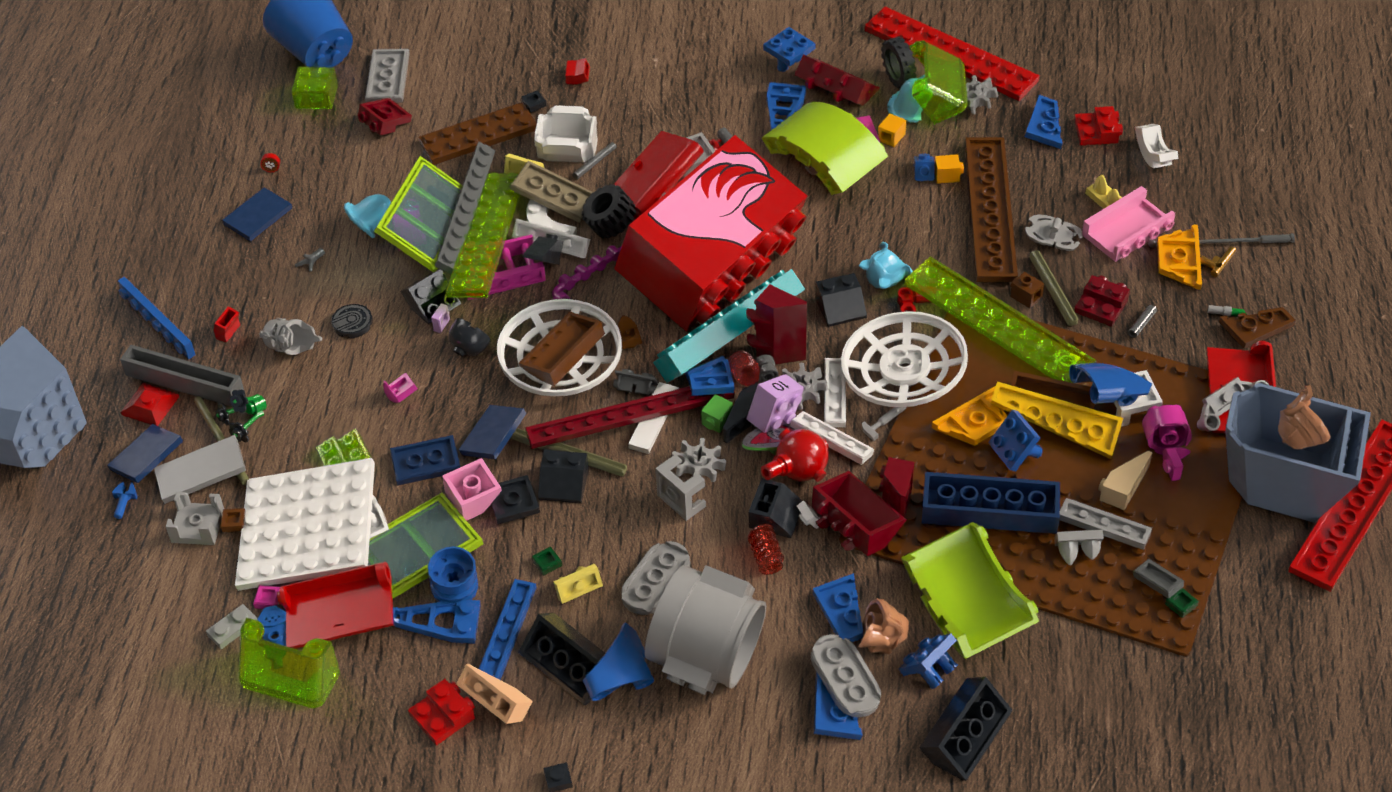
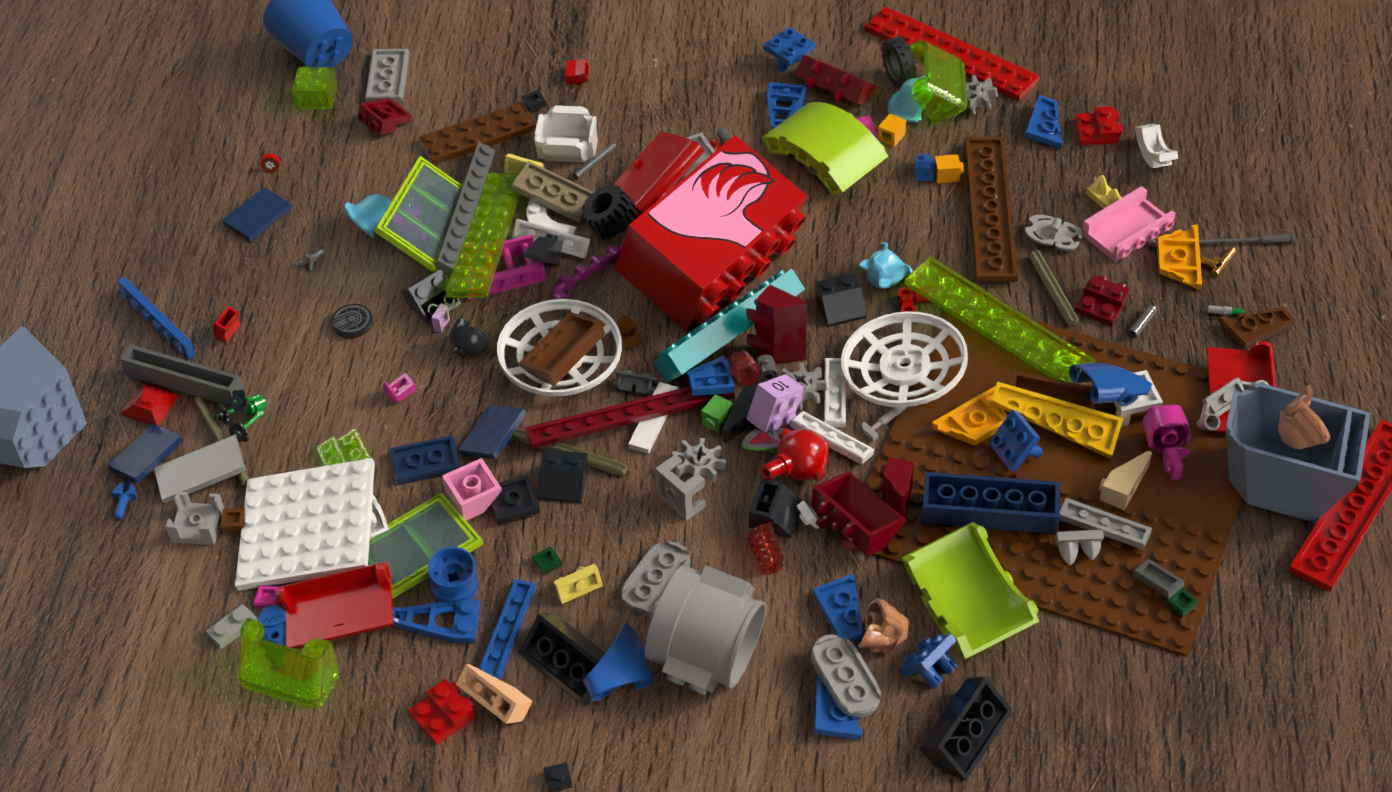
light grey helmet [259,318,322,355] -> none
reddish brown brick [1010,272,1044,308] -> none

